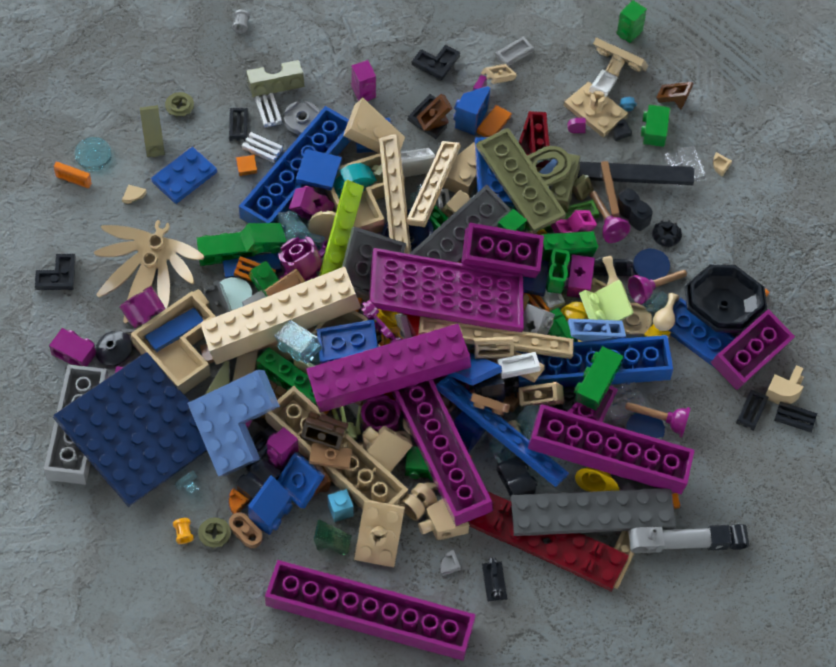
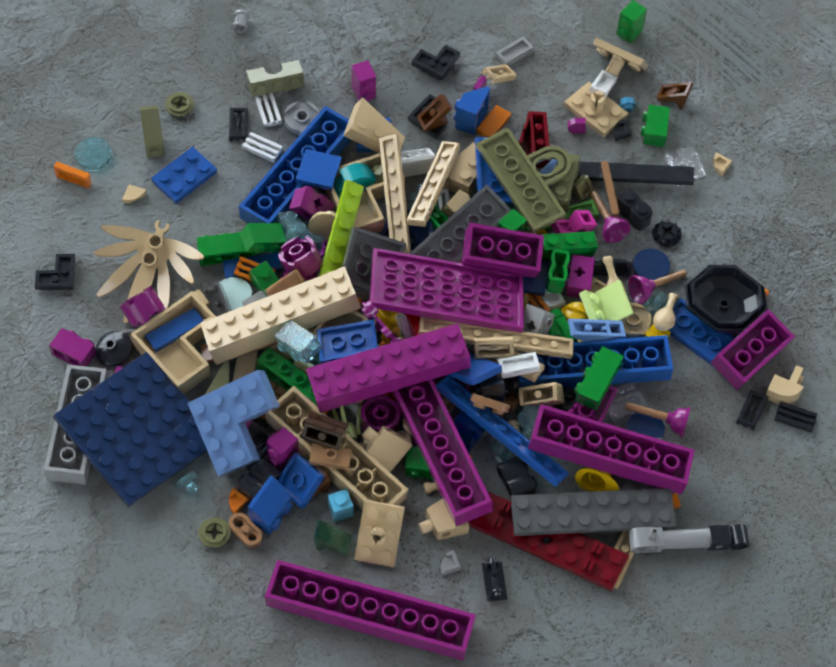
light orange bush [173,518,194,544] -> none
orange tile [236,155,257,176] -> none
tan wheel [399,483,437,521] -> none

